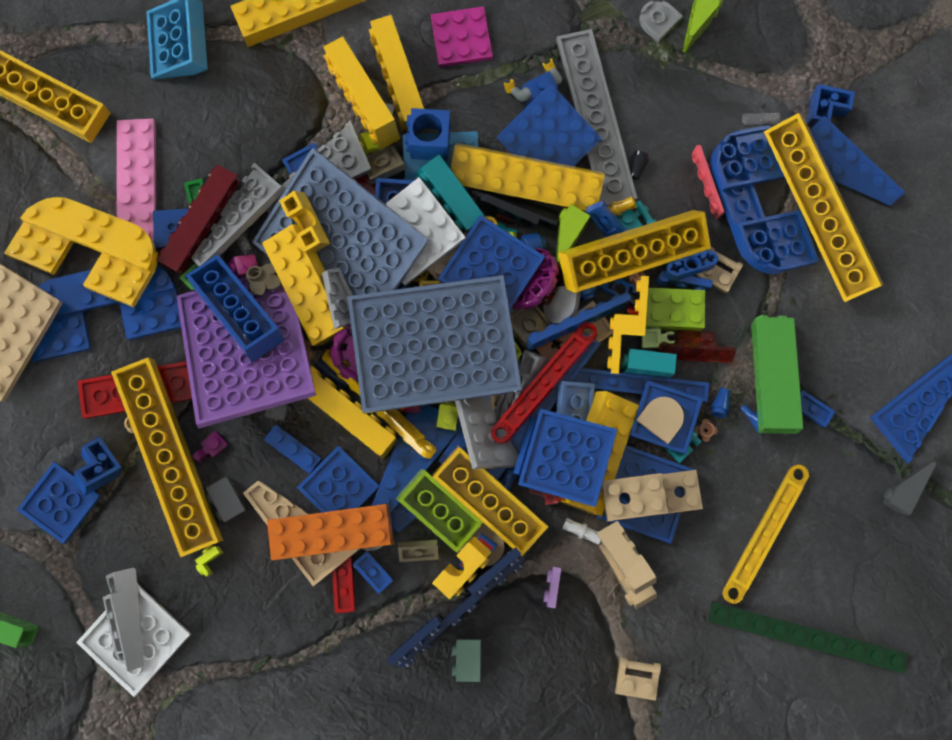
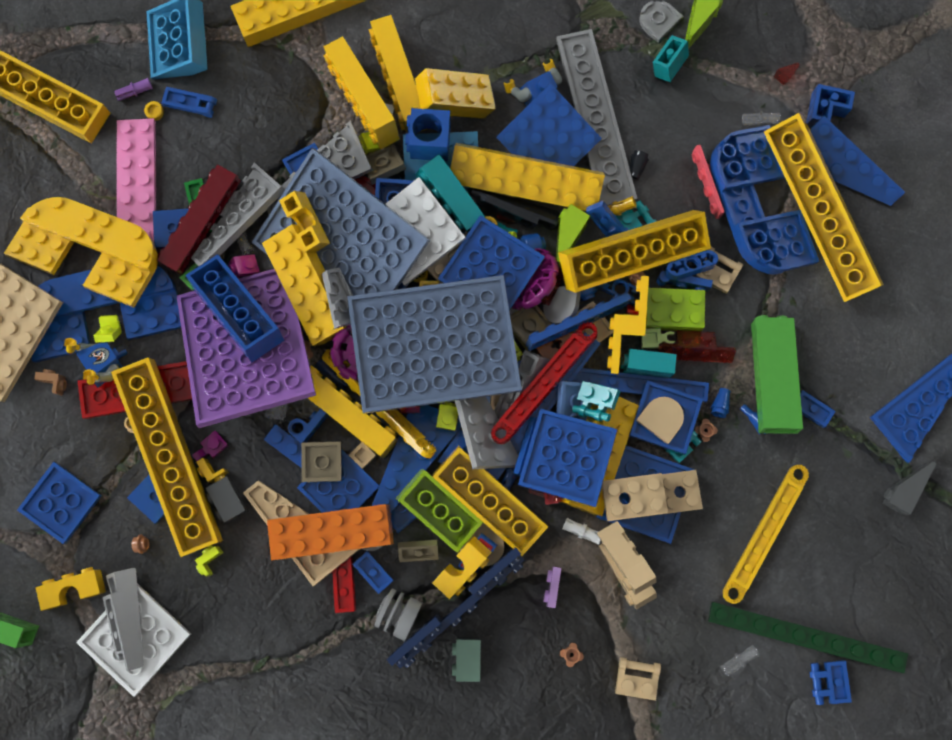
blue brick [74,437,122,496] -> none
dark tan plate [246,264,281,296] -> none
dark pink plate [430,6,493,68] -> none
none -> medium nougat bracket [34,369,67,396]
none -> yellow arch [35,567,106,611]
none -> torso [64,338,128,388]
none -> neon yellow bracket [93,315,122,343]
none -> medium lavender axle [114,78,153,101]
none -> blue plate [127,475,165,524]
none -> nougat plate [131,534,149,554]
none -> yellow tile [144,101,164,121]
none -> blue plate [161,86,217,118]
none -> yellow bracket [196,458,229,483]
none -> blue plate [288,408,329,443]
none -> dark tan plate [301,441,342,483]
none -> tan plate [349,442,376,469]
none -> light grey wheel [374,588,423,641]
none -> yellow brick [415,68,496,119]
none -> nougat plate [560,643,584,667]
none -> teal plate [572,381,620,422]
none -> teal brick [653,35,689,82]
none -> clear axle [721,645,760,676]
none -> clear red slope [773,62,800,85]
none -> blue plate [809,660,852,705]

